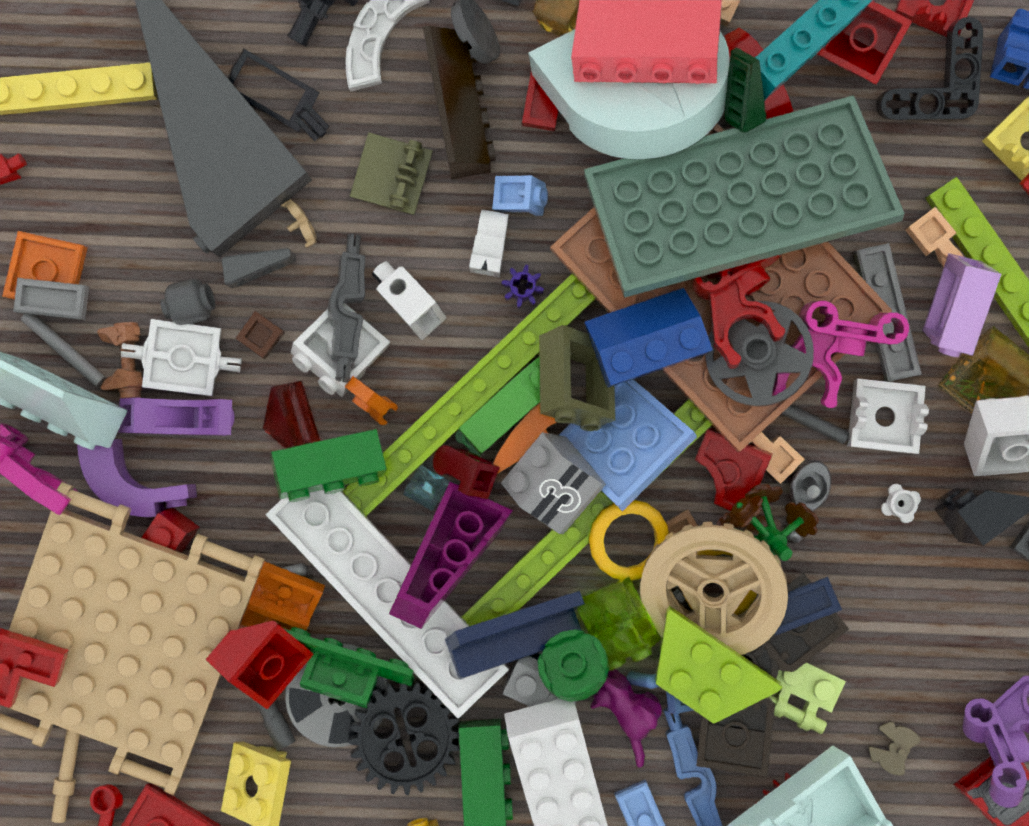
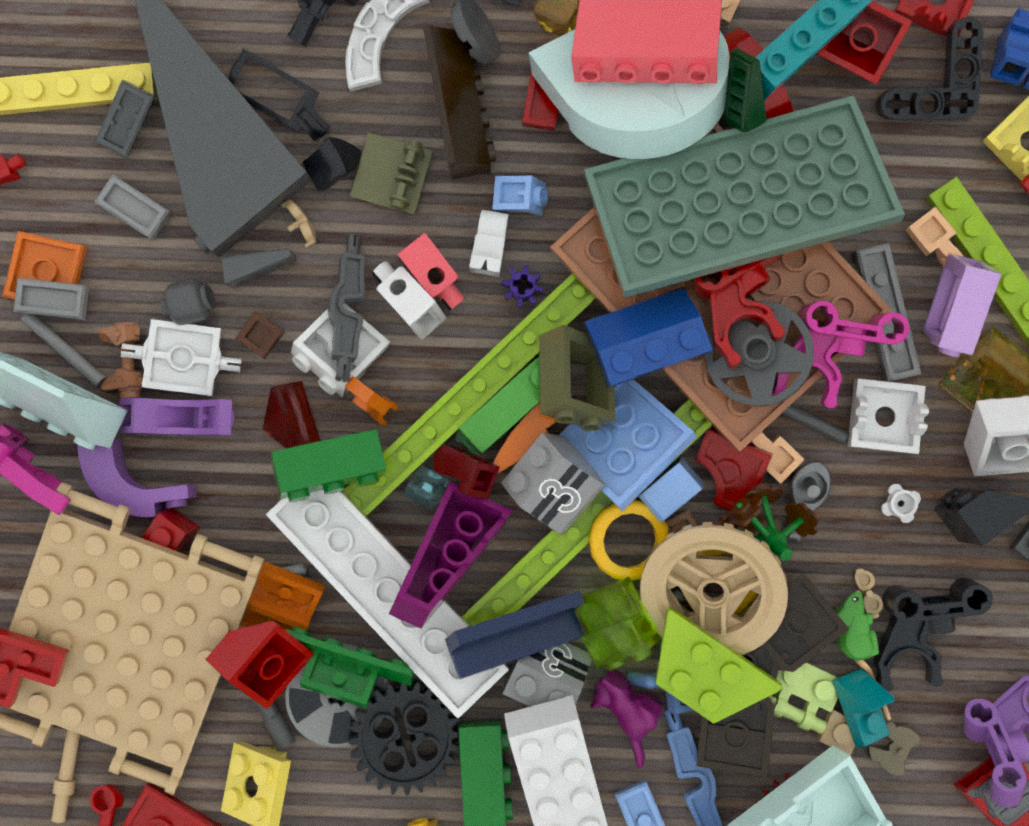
green tile [538,629,609,702] -> none
dark blue tile [774,577,842,636] -> none
none -> light grey tile [94,174,172,241]
none -> dark grey plate [95,80,156,158]
none -> black tile [302,137,361,191]
none -> coral torso [396,233,465,311]
none -> light blue slope [638,456,703,522]
none -> tan plate [816,709,855,756]
none -> teal slope [832,668,895,747]
none -> bright green animal [834,590,891,720]
none -> tan piece [853,568,883,619]
none -> black piece [874,578,993,692]

